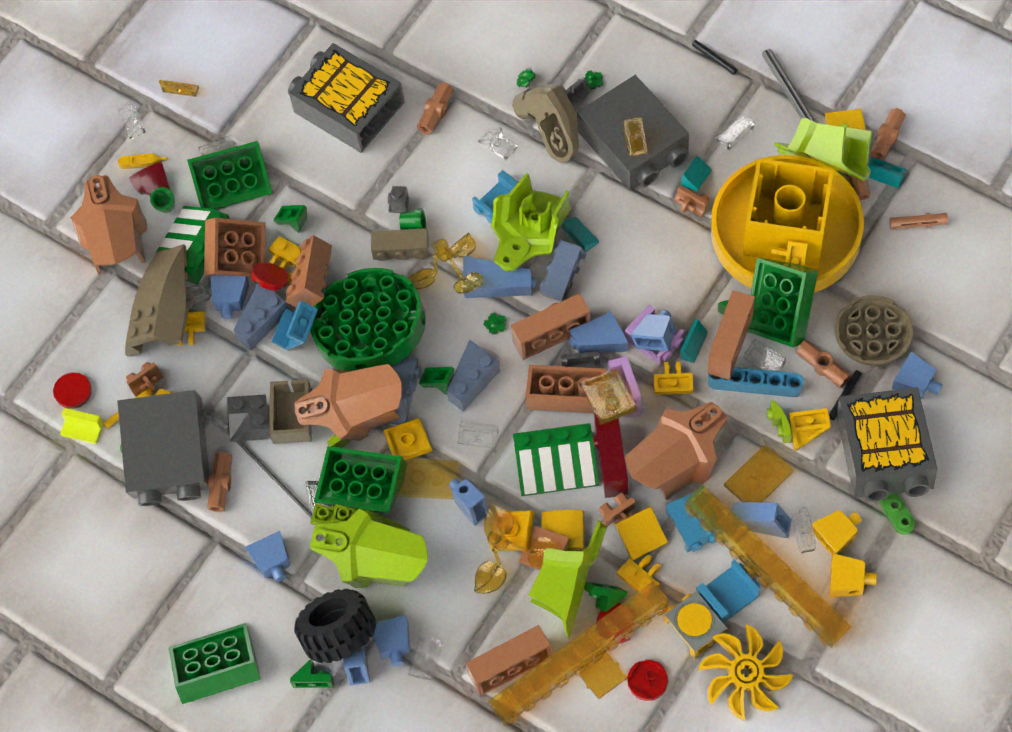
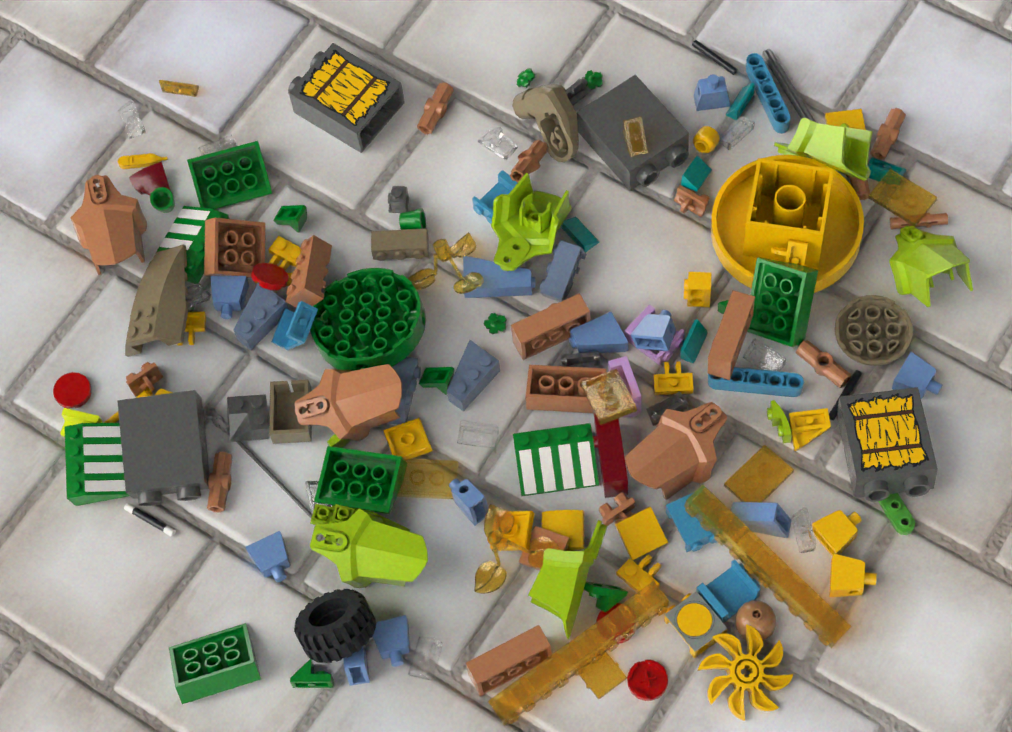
none -> green slope [65,423,129,506]
none -> black bar [124,503,176,537]
none -> nougat piece [510,140,548,183]
none -> flat silver hinge [646,392,689,426]
none -> yellow brick [684,272,712,307]
none -> yellow head [693,126,720,153]
none -> medium blue torso [694,74,731,111]
none -> teal slope [726,83,755,121]
none -> medium nougat cylinder [735,600,776,641]
none -> dark azure beam [746,53,791,134]
none -> clear yellow tile [868,169,937,227]
none -> lime piece [889,226,973,307]

